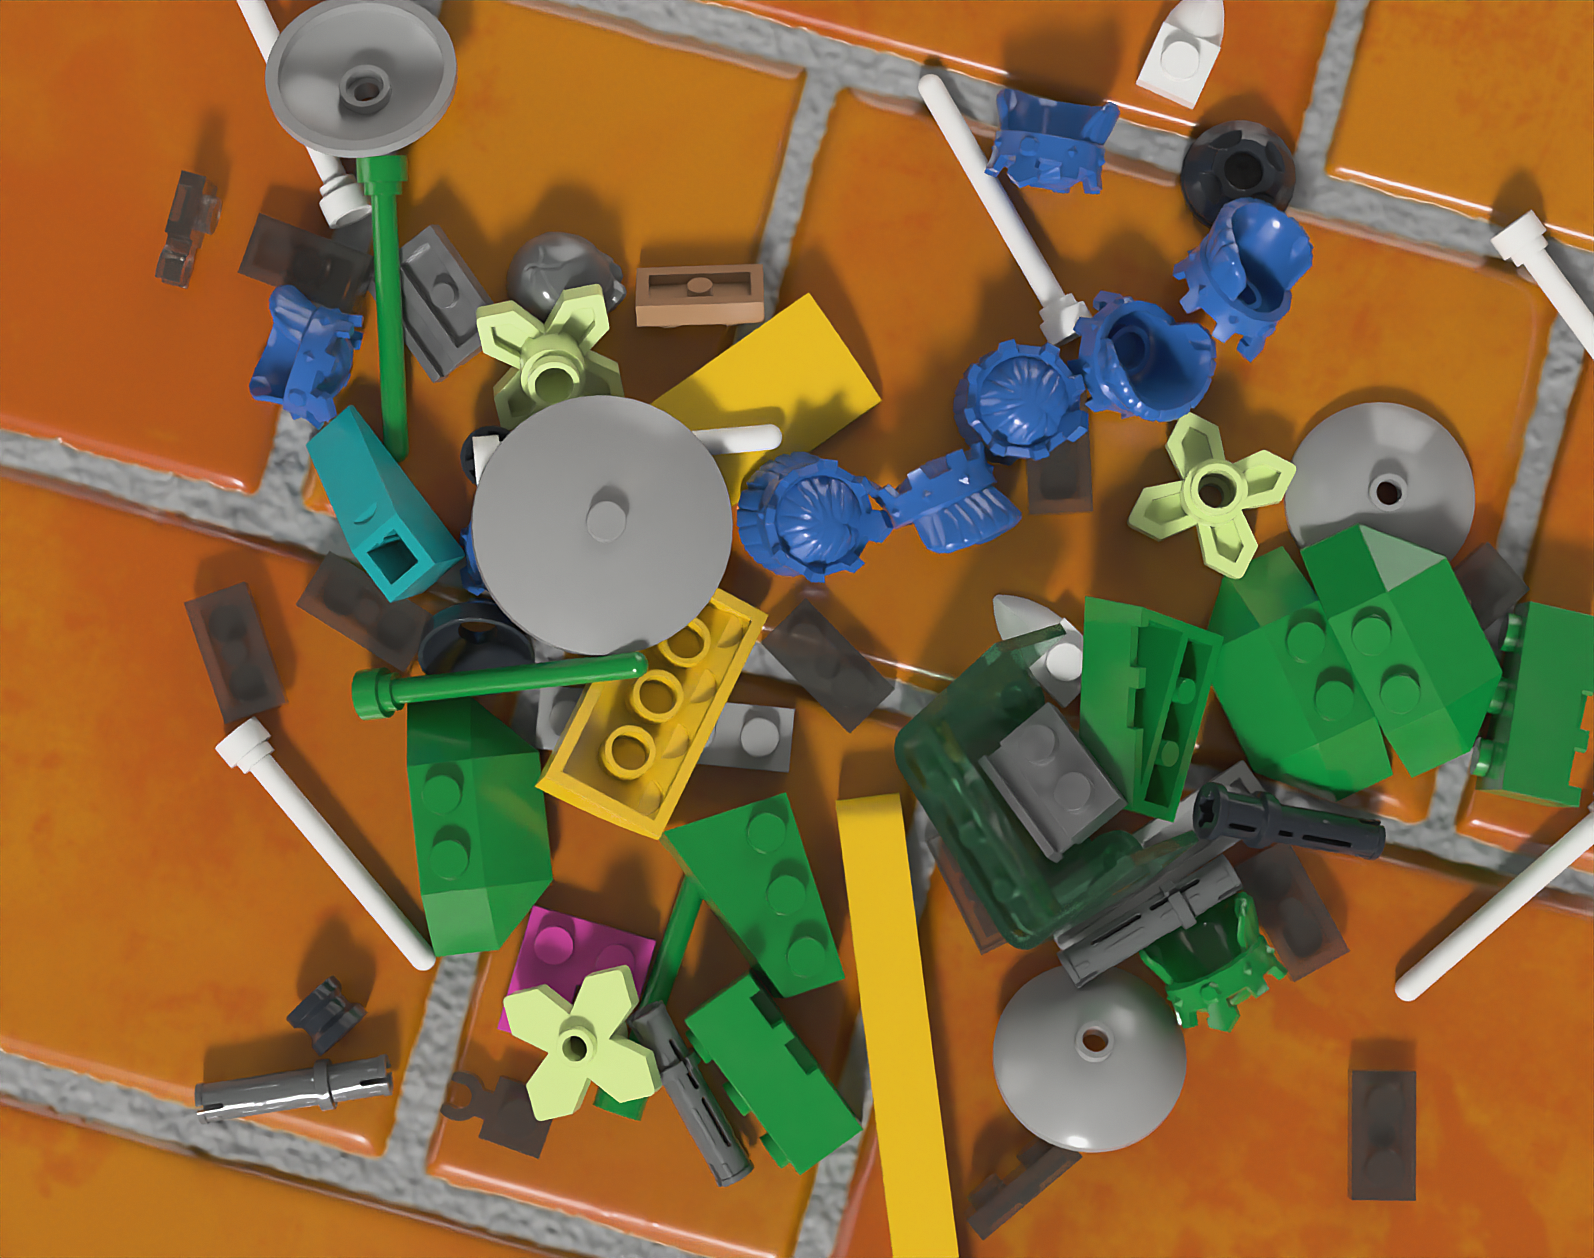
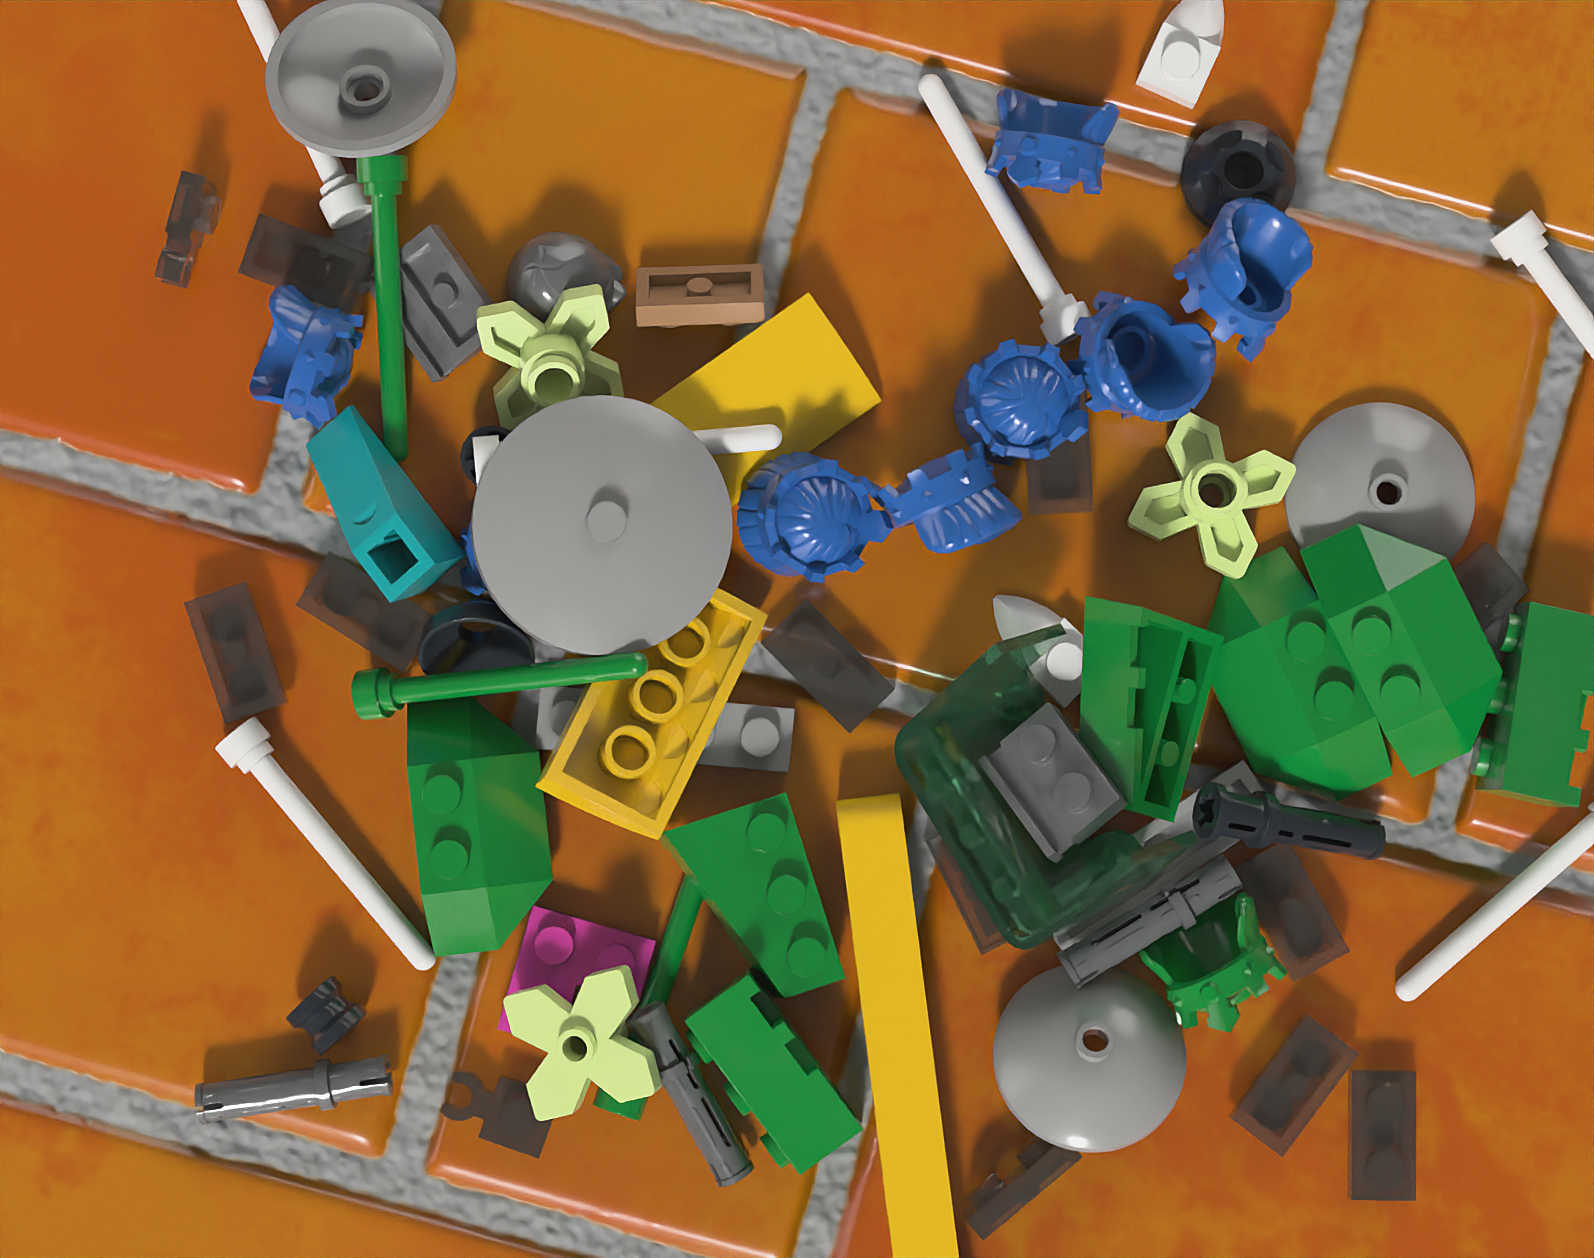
none -> clear smoke plate [1228,1014,1359,1157]

